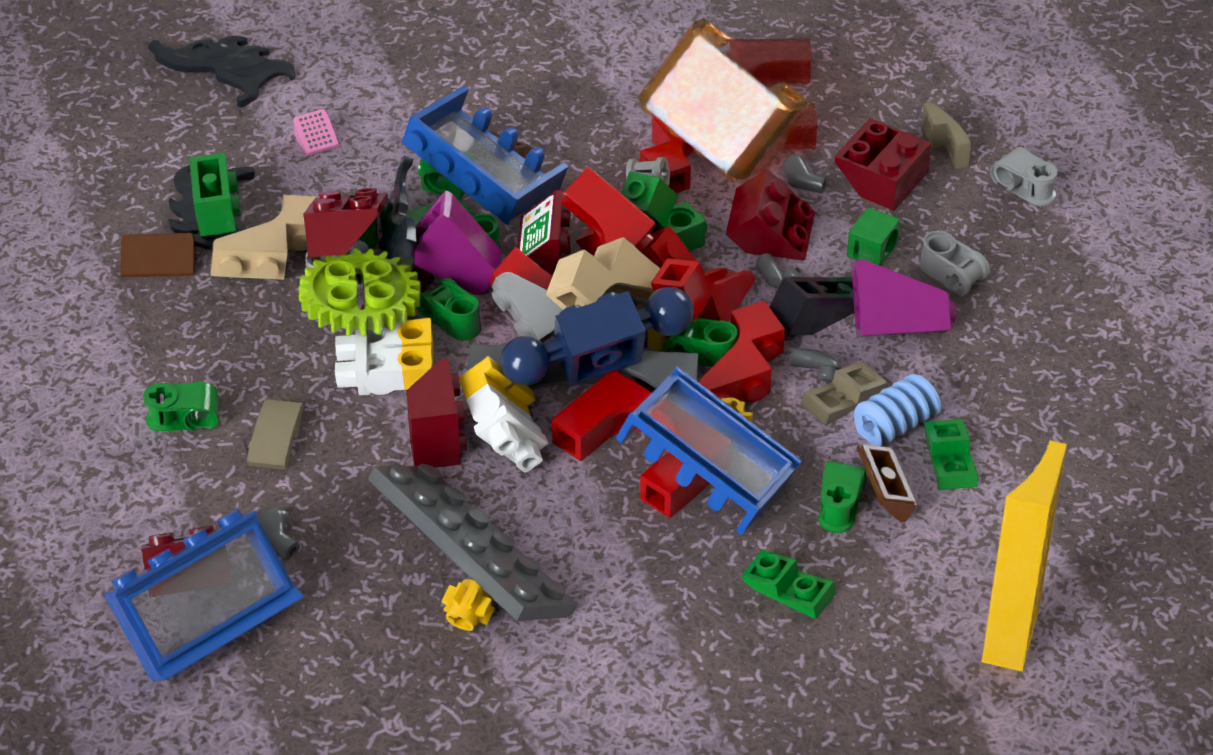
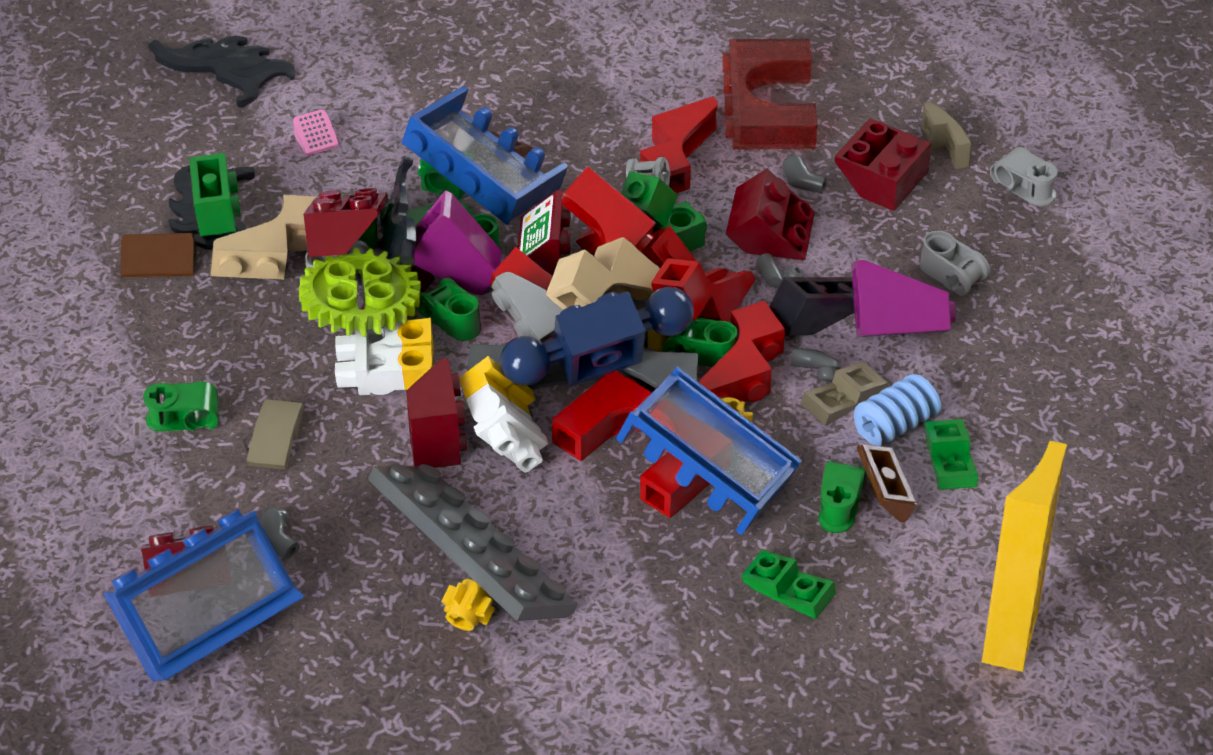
clear orange windscreen [638,18,810,181] -> none
green brick [847,207,900,266] -> none

